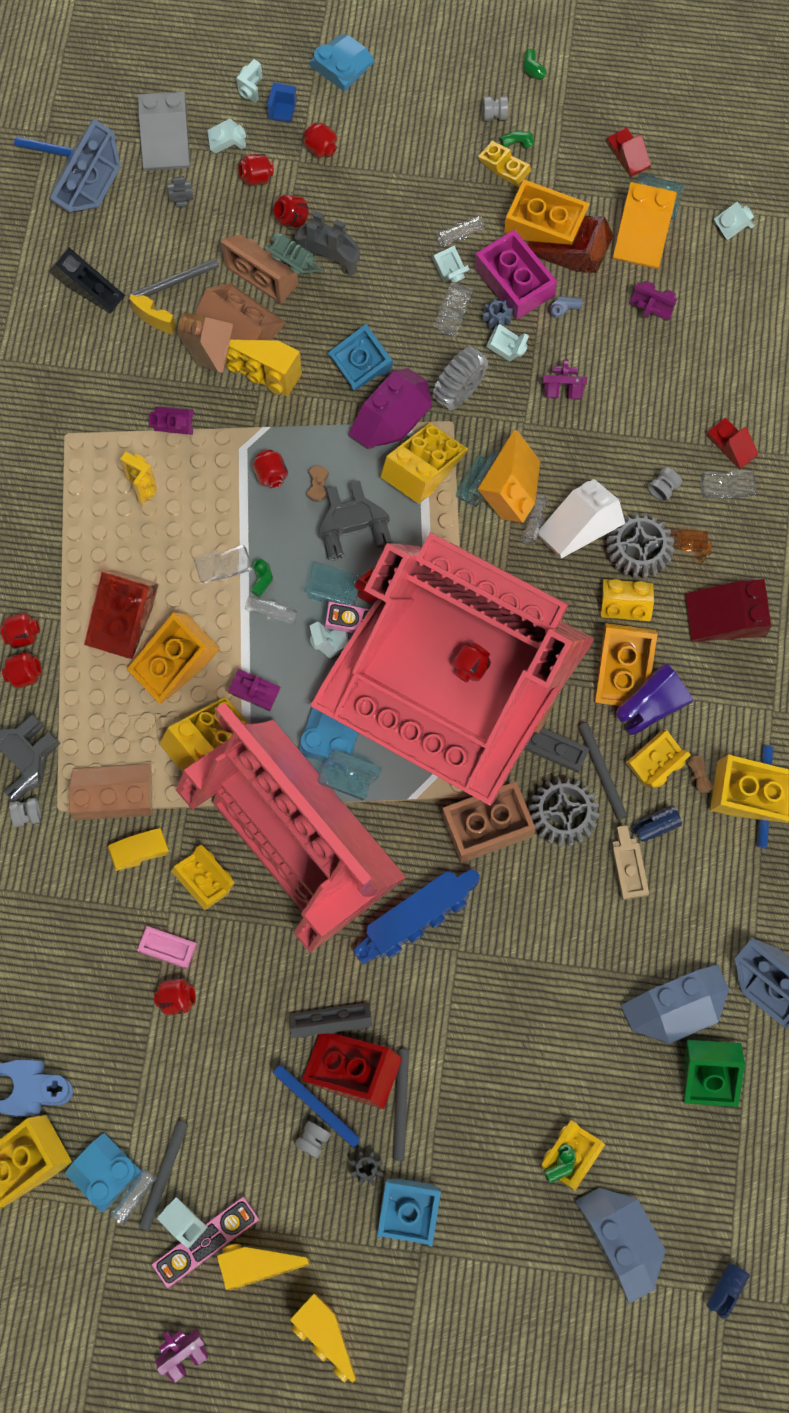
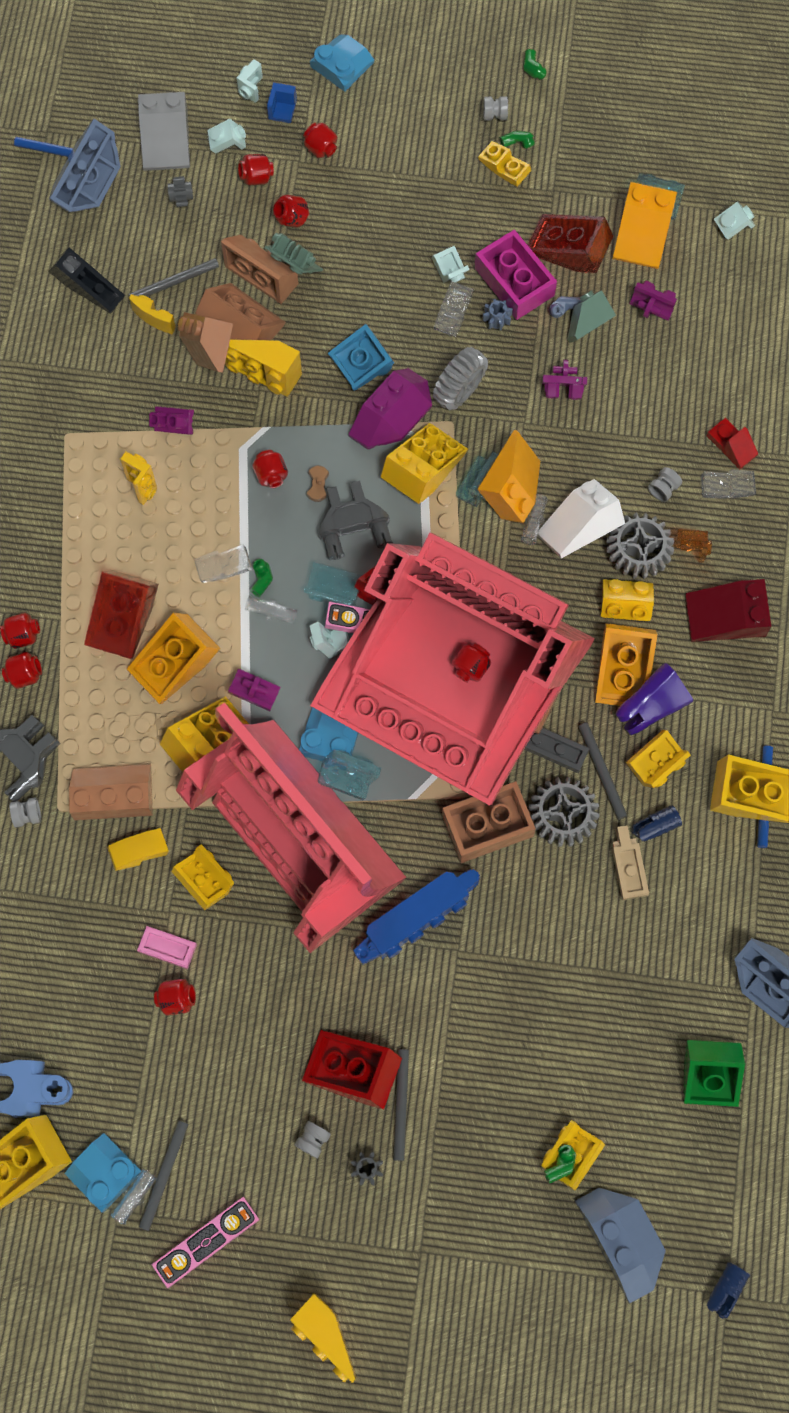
magenta hips [155,1329,208,1383] -> none
light aqua brick [157,1197,207,1249] -> none
yellow slope [217,1244,311,1290] -> none
blue tile [273,1066,360,1149] -> none
dark grey plate [289,1002,372,1038] -> none
dark grey connector [295,211,360,276] -> none
dark azure slope [377,1179,441,1247] -> none
clear pin [437,215,485,247] -> none
light aqua bracket [486,324,529,362] -> none
light orange slope [504,179,590,244] -> none
slope [606,128,651,178] -> none
sand blue wedge [621,964,729,1044] -> none
medium nougat piece [688,756,713,794] -> none
none -> sand green slope [567,290,616,343]

